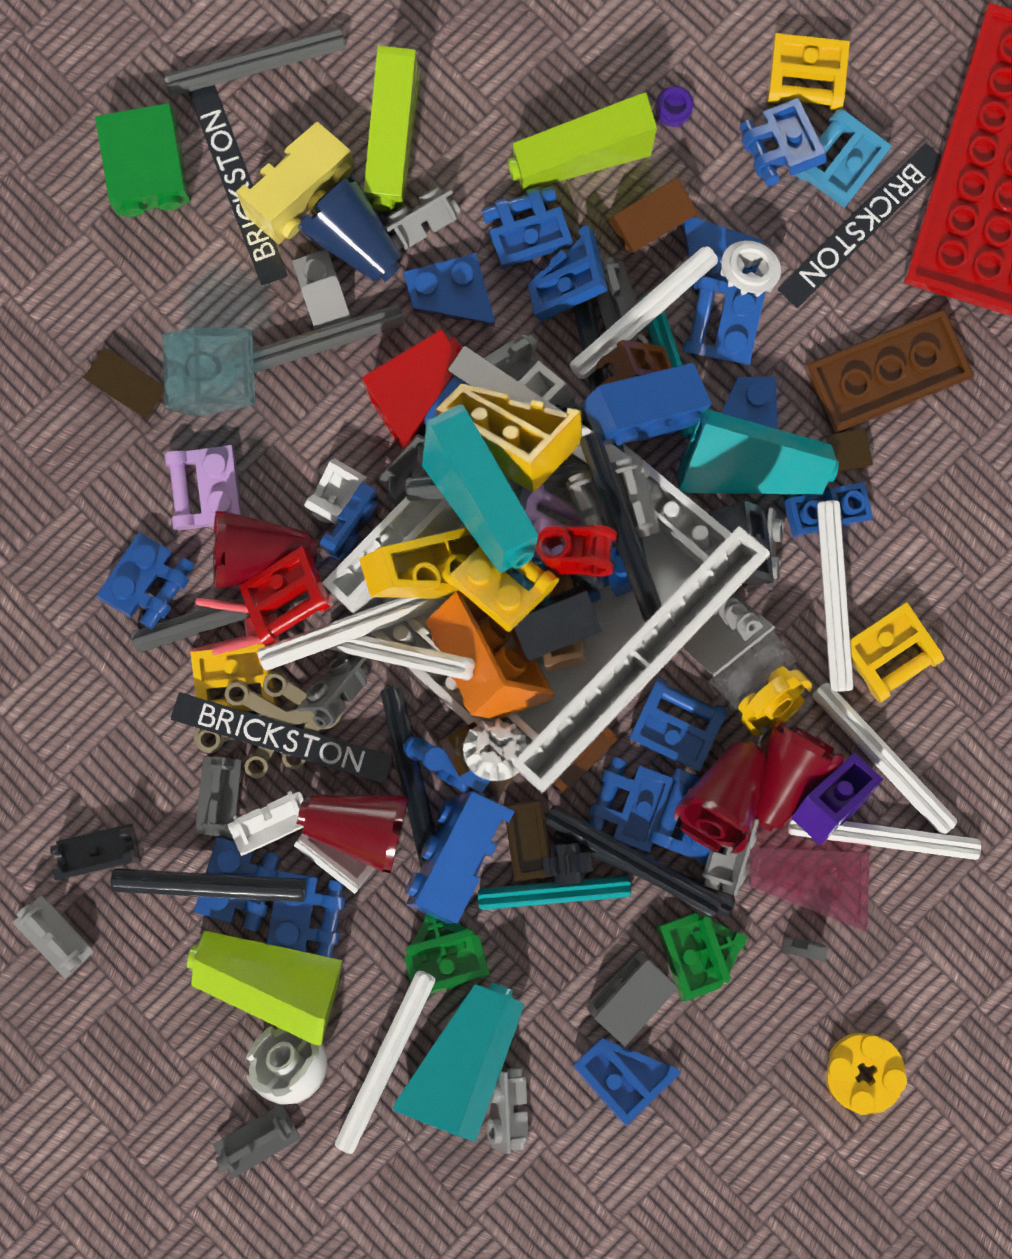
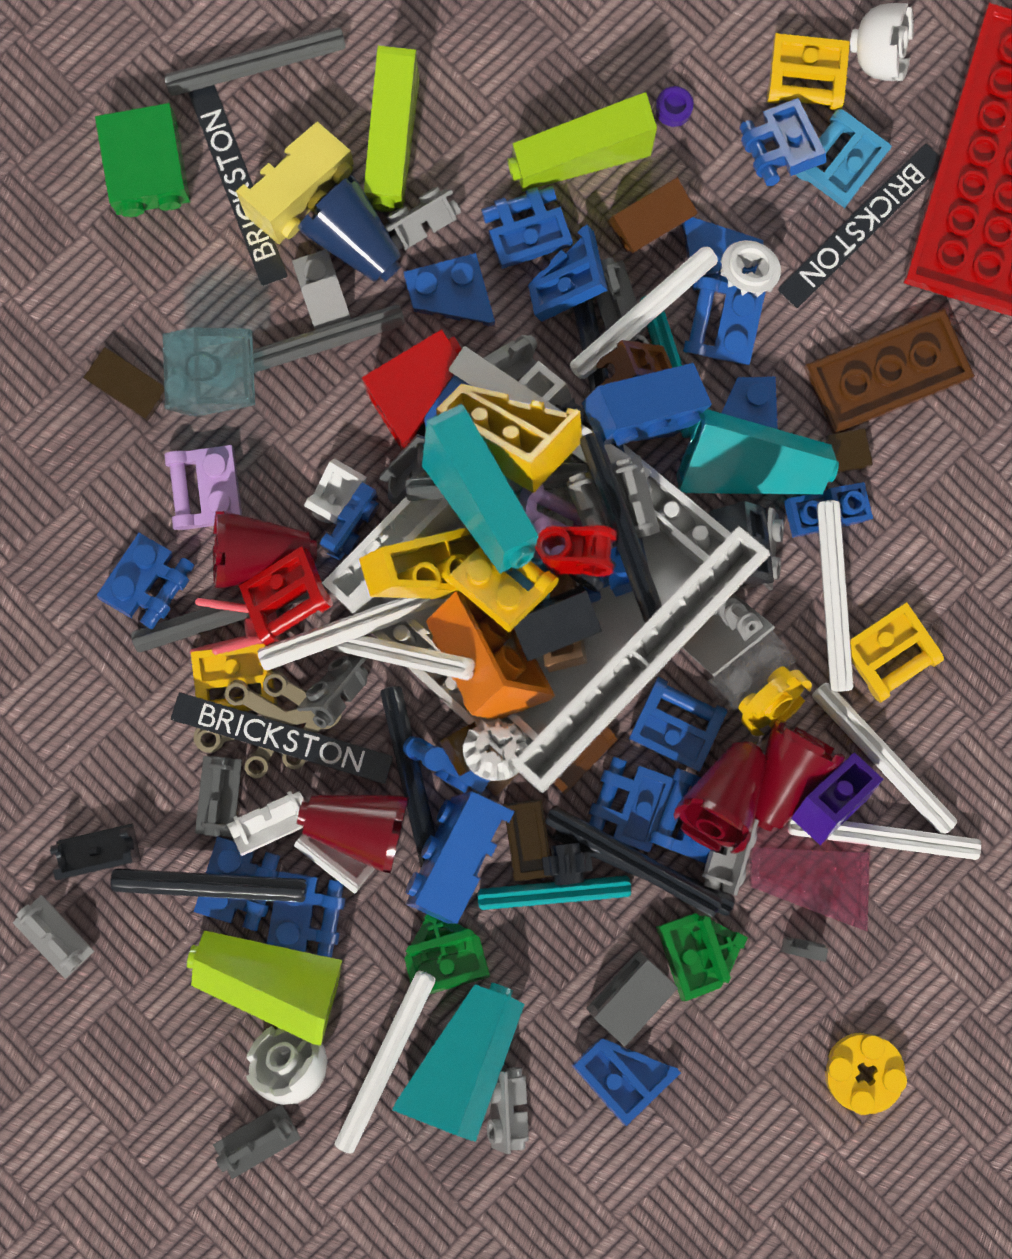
none -> white cylinder [850,3,913,81]

